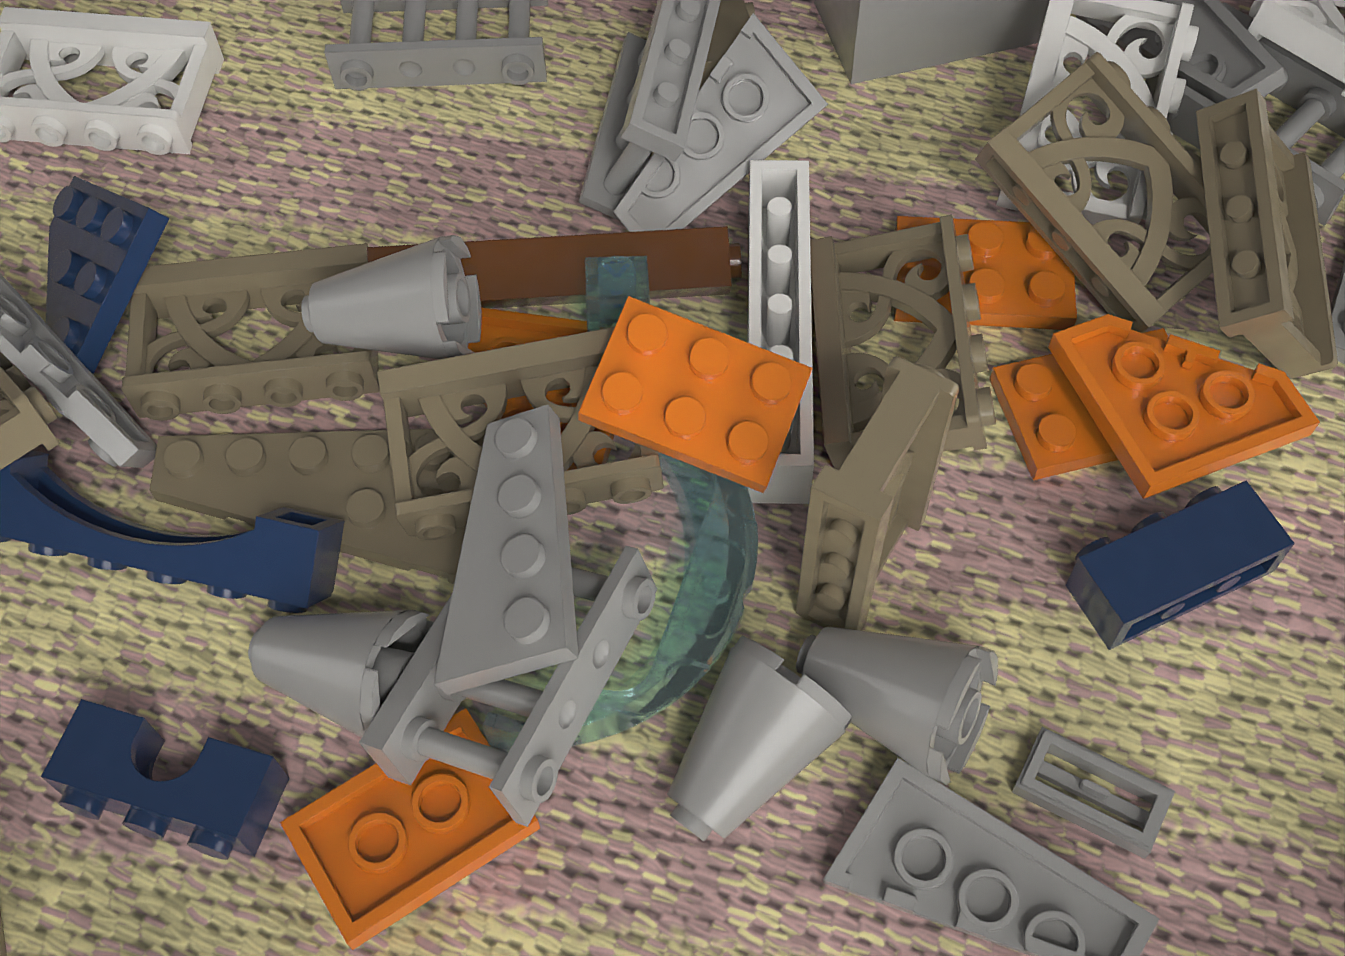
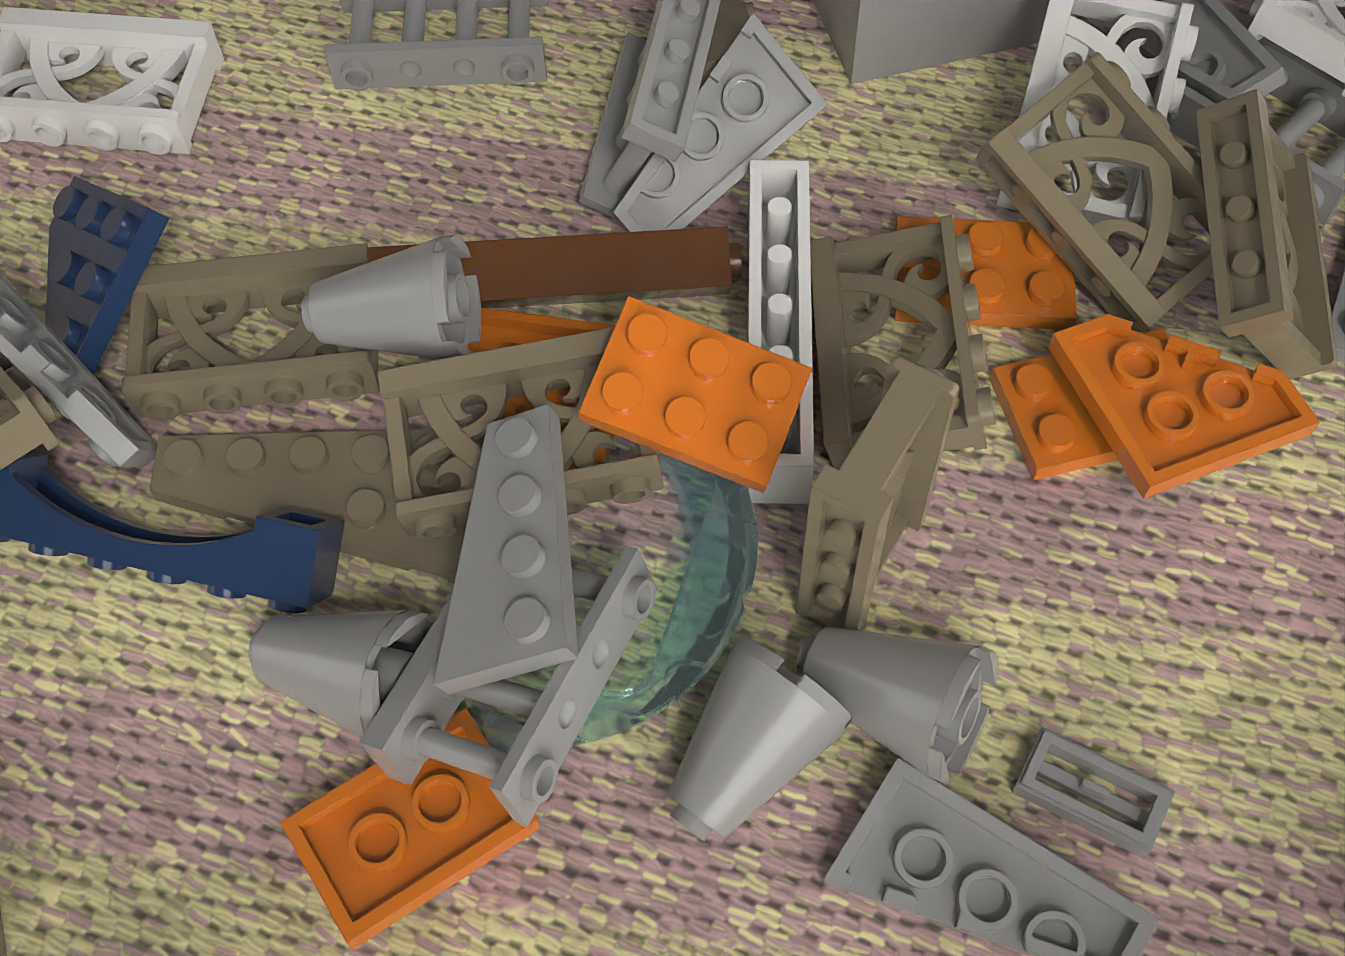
dark blue arch [41,699,289,860] -> none
clear light blue brick [585,256,650,332] -> none
dark blue brick [1065,480,1295,650] -> none

